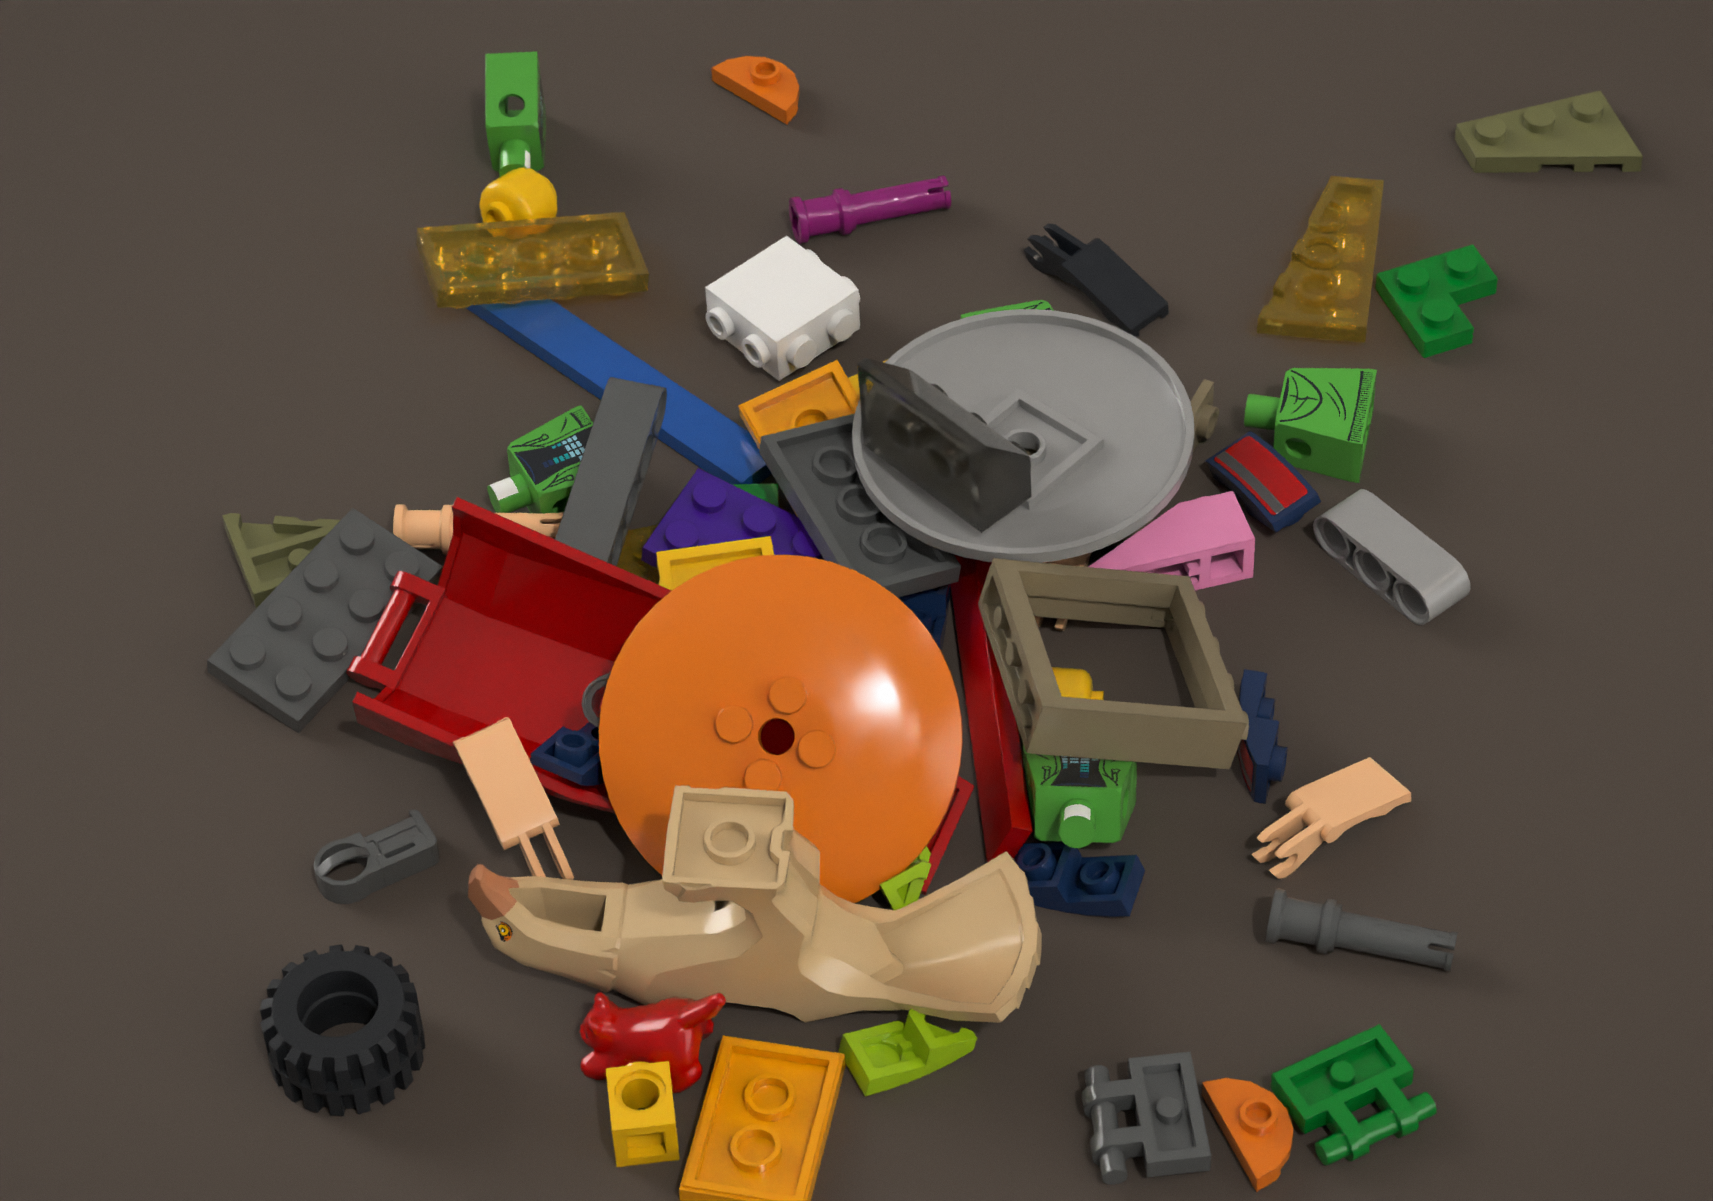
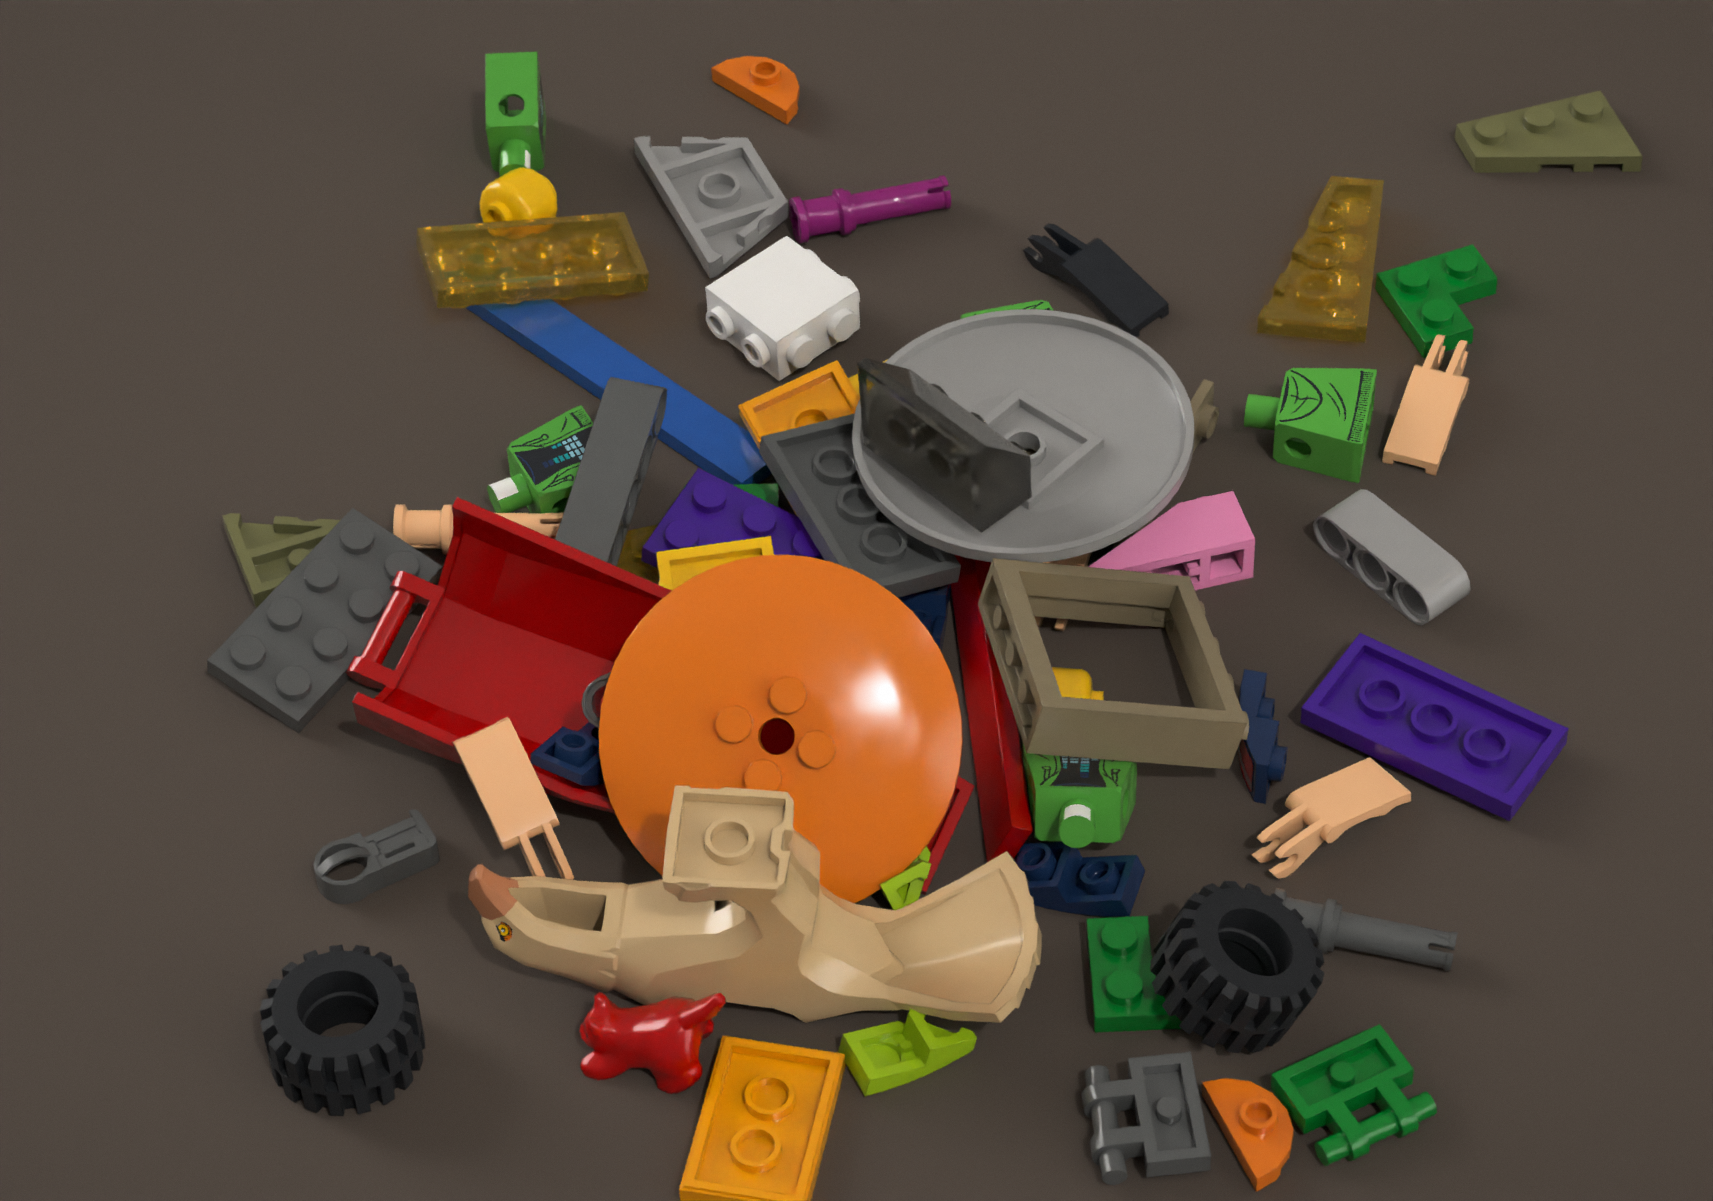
yellow brick [606,1061,680,1167] -> none
slope [1206,431,1321,533] -> none
none -> light grey wing [634,136,789,278]
none -> green plate [1086,916,1182,1033]
none -> black tyre [1150,881,1324,1053]
none -> dark purple plate [1300,633,1569,821]
none -> light nougat arm [1382,334,1469,476]

